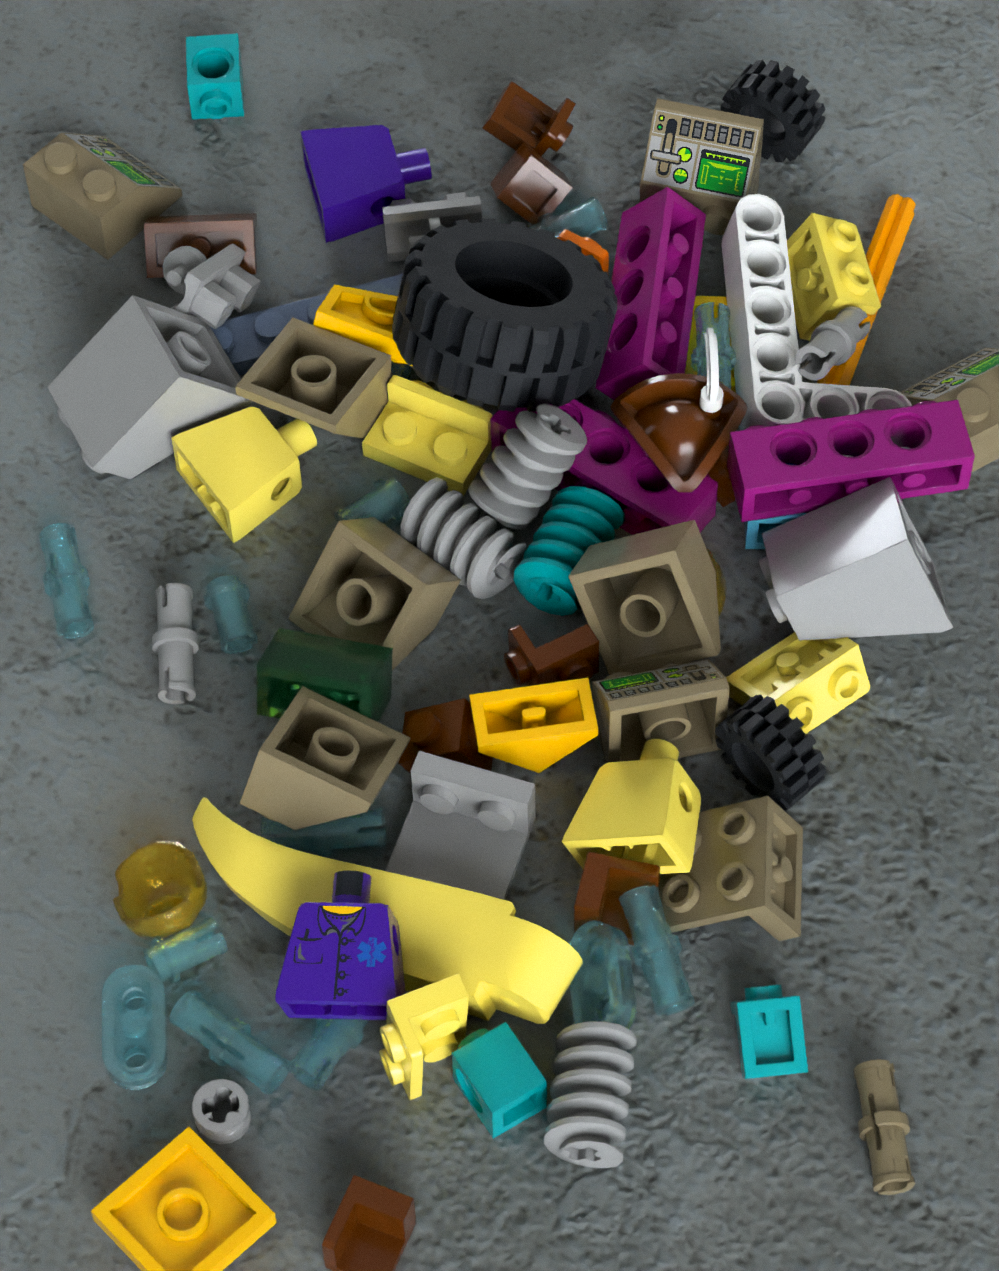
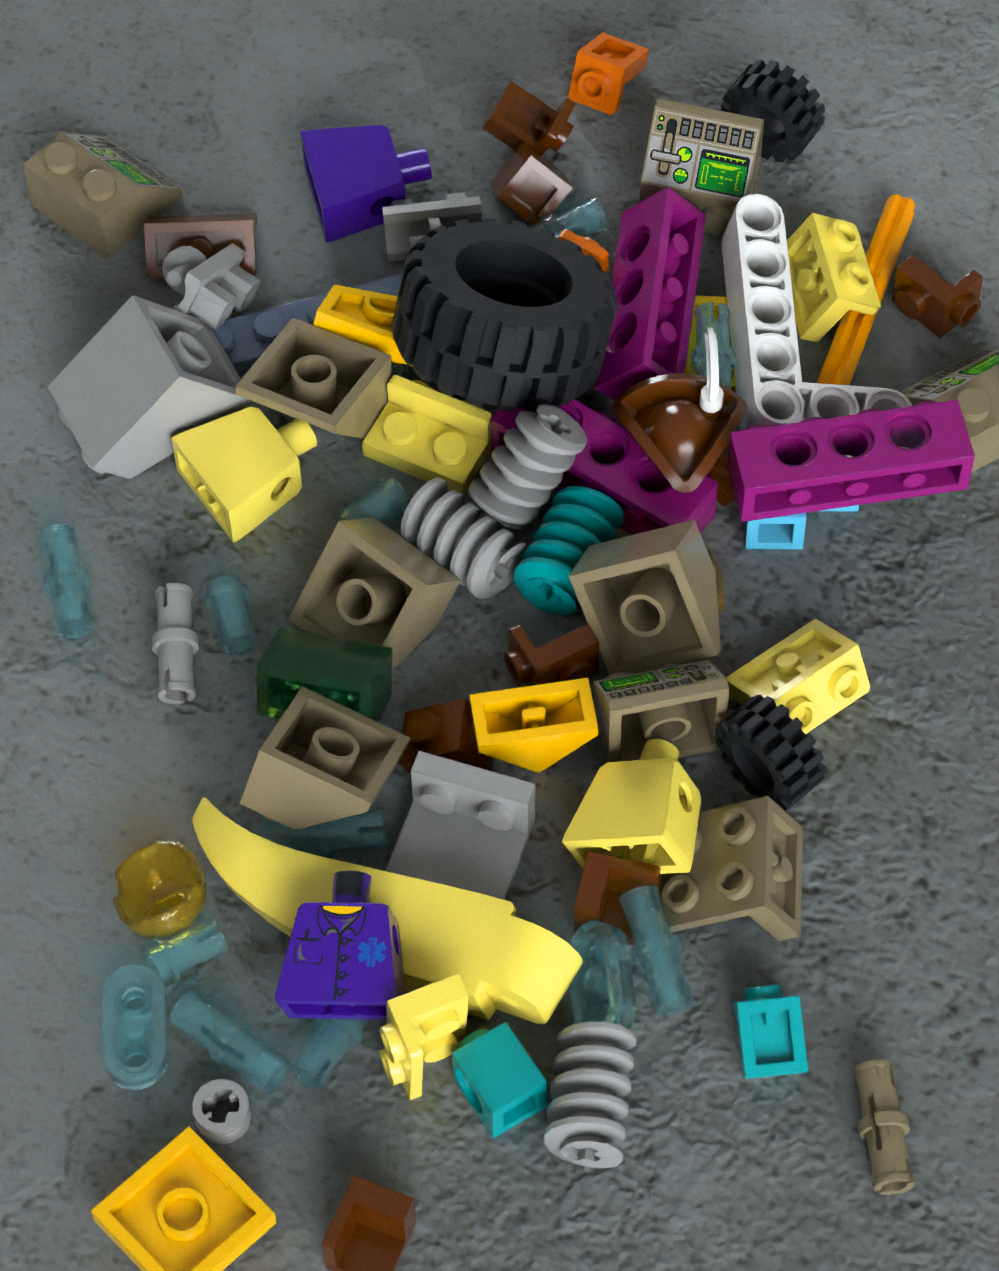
teal brick [186,33,244,120] -> none
slope [759,477,953,641] -> none
light grey pin [795,306,871,380] -> none
none -> orange bracket [568,32,649,115]
none -> reddish brown bracket [892,255,983,339]

